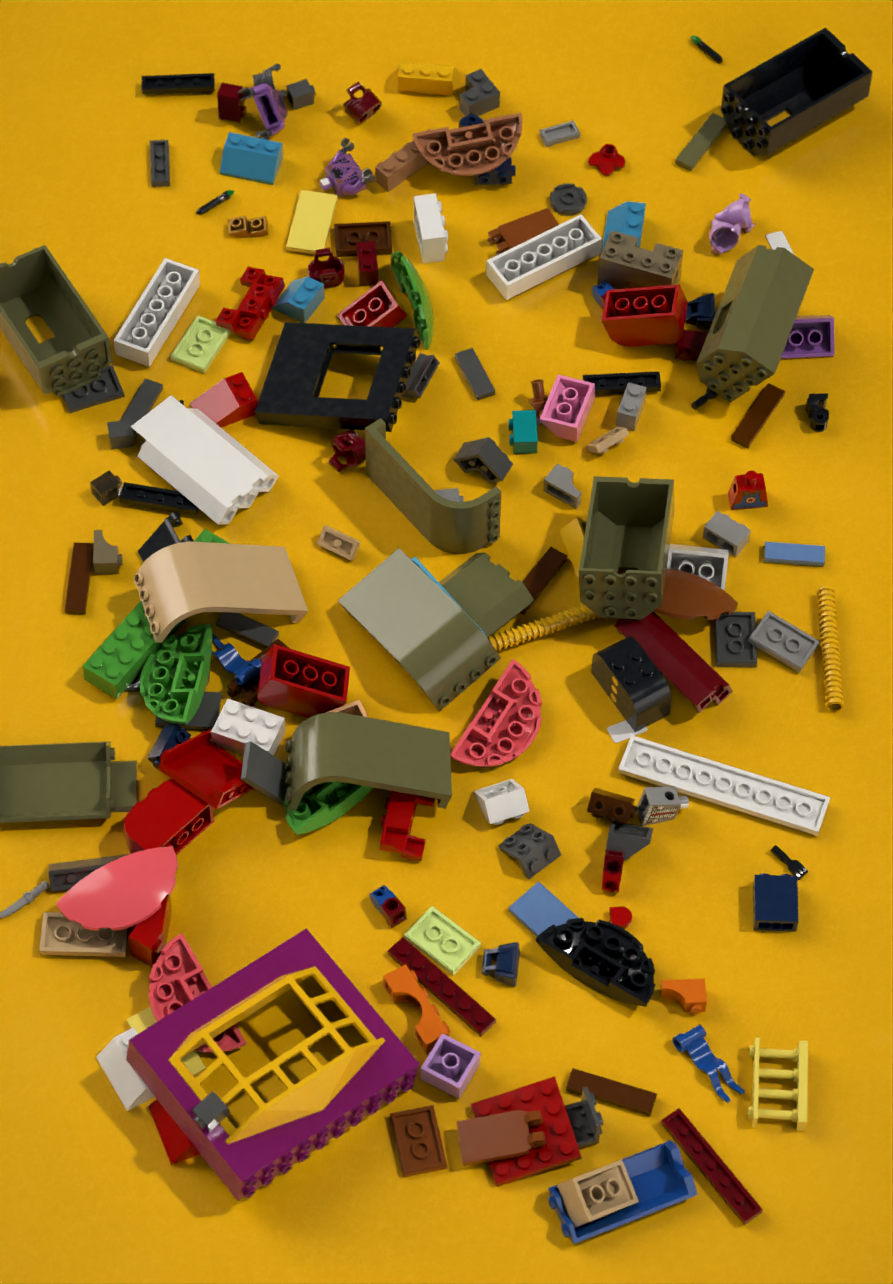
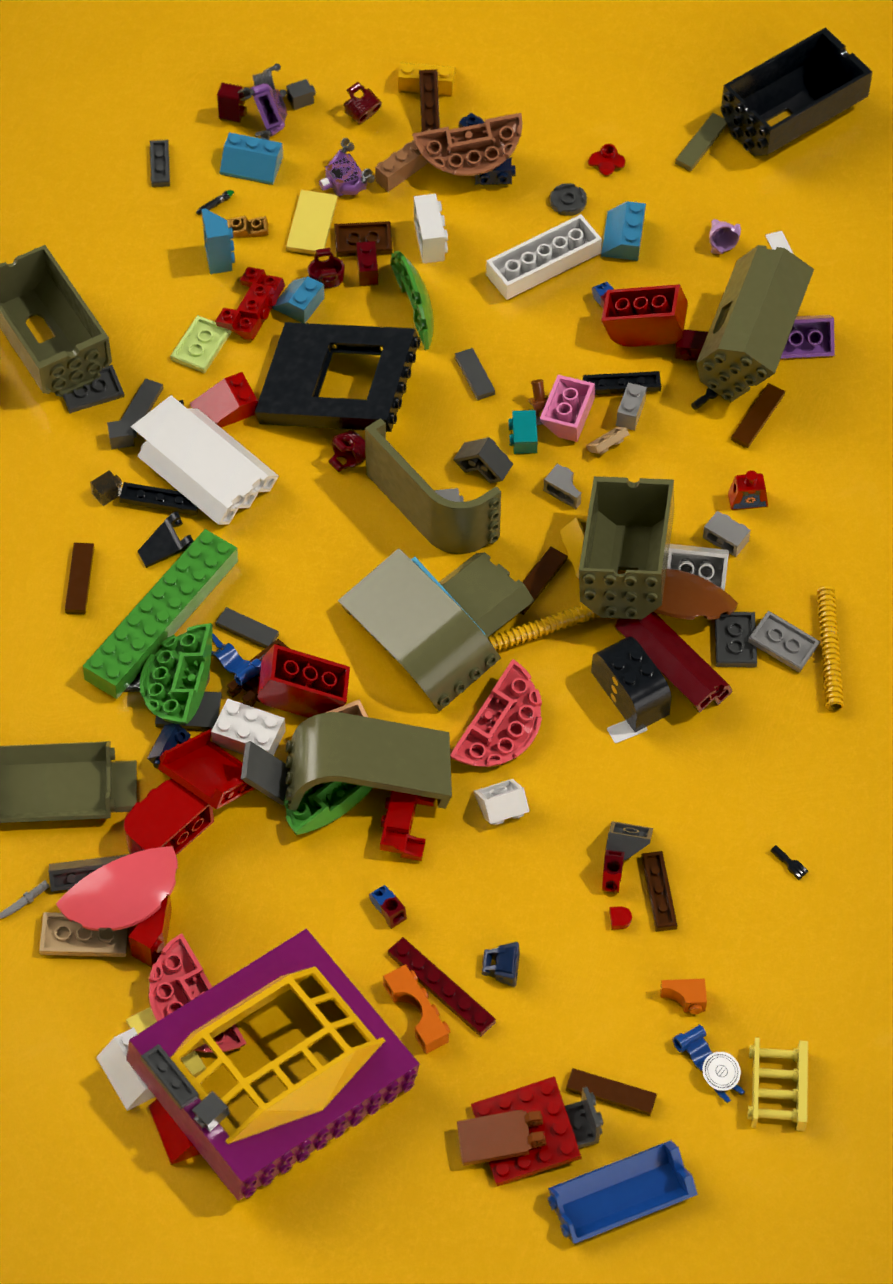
dark tan arch [93,530,123,575] -> none
white brick [113,258,200,367] -> none
tan panel [134,542,308,642] -> none
black plate [142,73,215,95] -> none
tan plate [317,525,361,560] -> none
red slope [337,280,408,327] -> none
dark orange tile [390,1105,447,1177] -> none
dark grey piece [403,353,440,399] -> none
yellowish green tile [404,906,481,976] -> none
lavender brick [421,1033,481,1099] -> none
dark grey brick [459,69,500,117] -> none
dark orange tile [488,208,559,255] -> none
dark grey bracket [499,823,561,879] -> none
medium blue tile [508,882,579,937] -> none
black brick [536,918,655,1007] -> none
light grey tile [539,121,580,147] -> none
tan slope [557,1160,639,1228] -> none
reddish brown brick [587,788,637,824] -> none
dark tan piece [597,230,683,289] -> none
white plate [618,735,830,836] -> none
light grey torso [637,787,689,826] -> none
dark red plate [661,1108,763,1225] -> none
dark blue piece [685,293,716,330] -> none
black piece [691,35,723,63] -> none
lavender hat [714,194,755,234] -> none
dark blue brick [753,873,798,932] -> none
medium blue tile [764,542,825,566] -> none
black leg [805,393,829,432] -> none
none -> dark grey tile [140,1044,199,1110]
none -> dark azure slope [202,209,235,274]
none -> reddish brown tile [419,69,440,132]
none -> reddish brown tile [641,851,678,932]
none -> white sticker [702,1052,741,1091]

